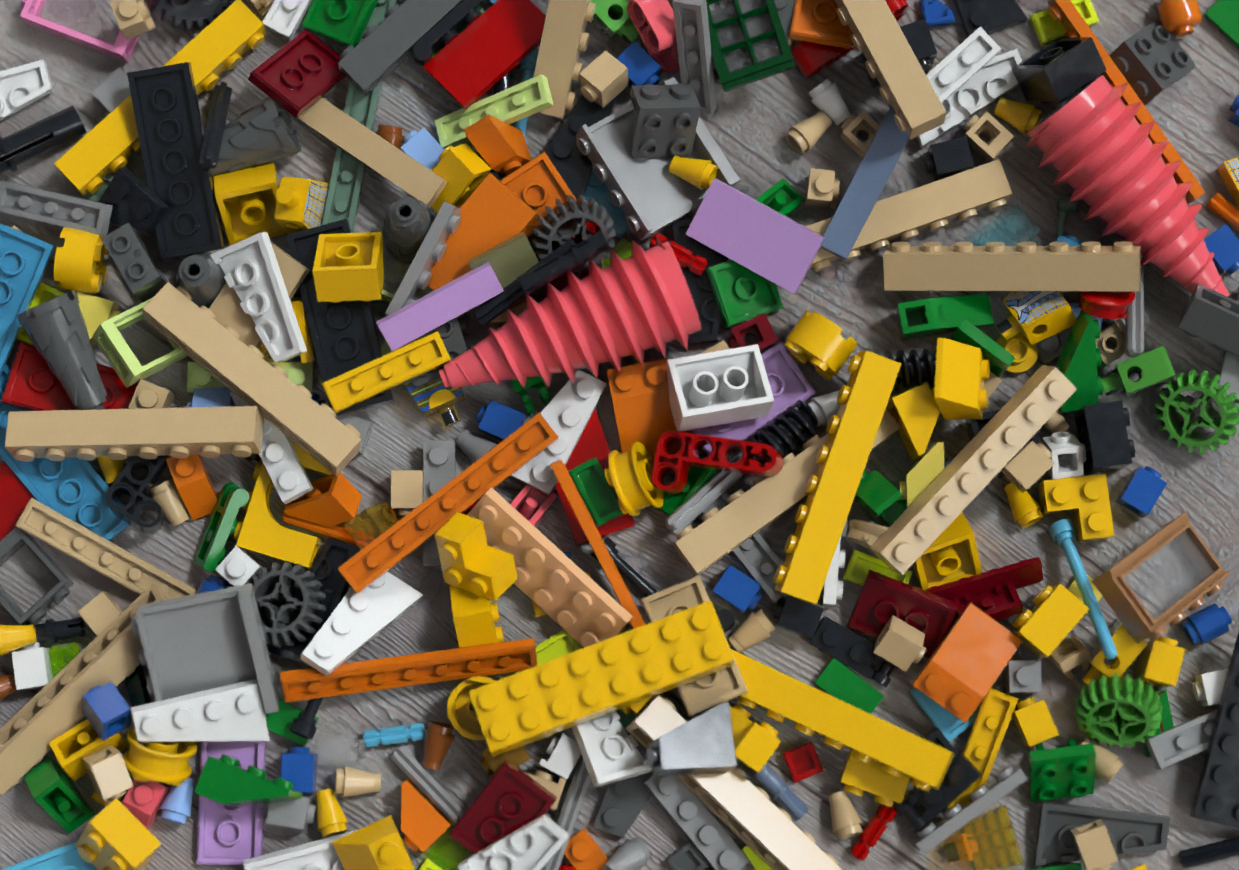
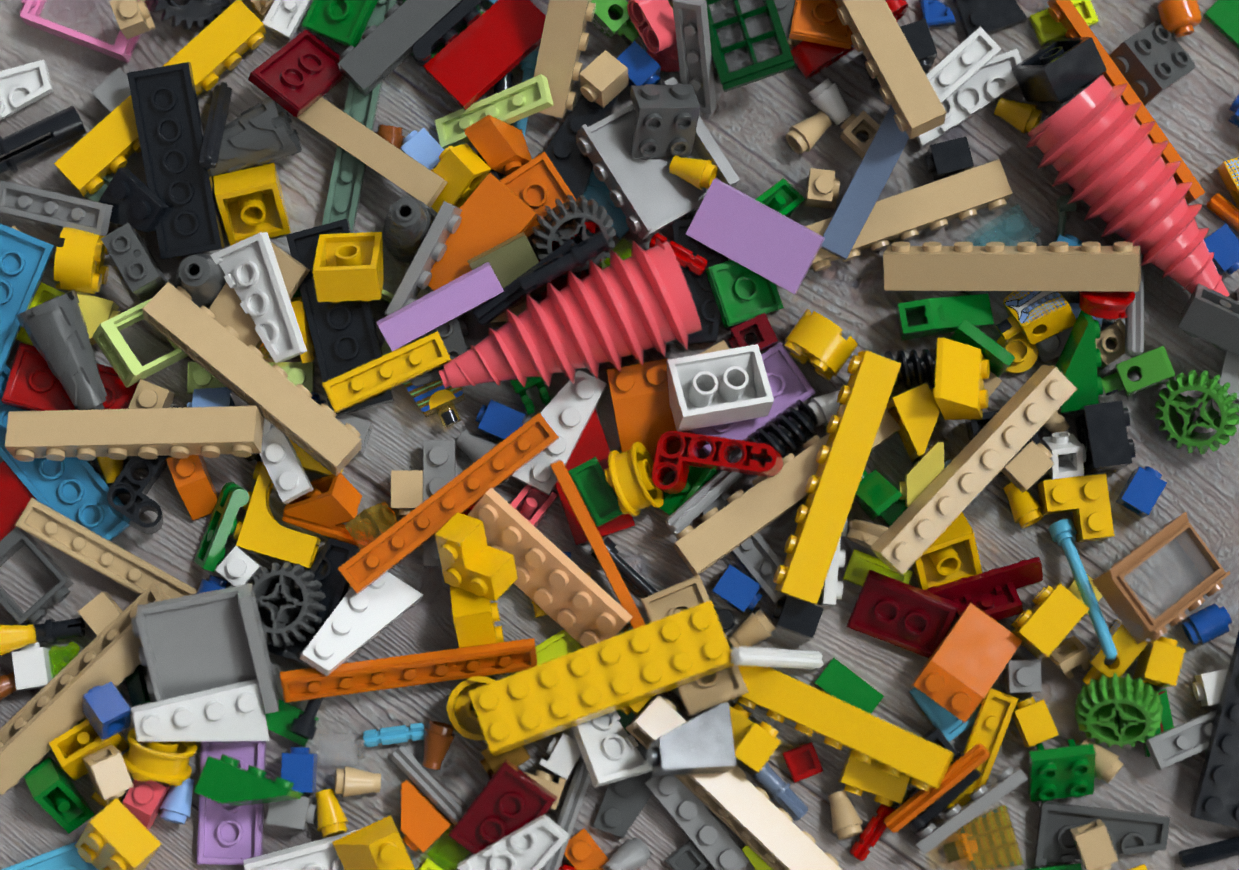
tan cone [150,478,190,527] -> none
yellow torso [274,176,330,234] -> none
black plate [809,616,898,688] -> none
tan brick [873,615,926,671] -> none
tan brick [963,111,1014,163] -> none
none -> white axle [731,646,823,669]
none -> orange axle [884,743,990,833]

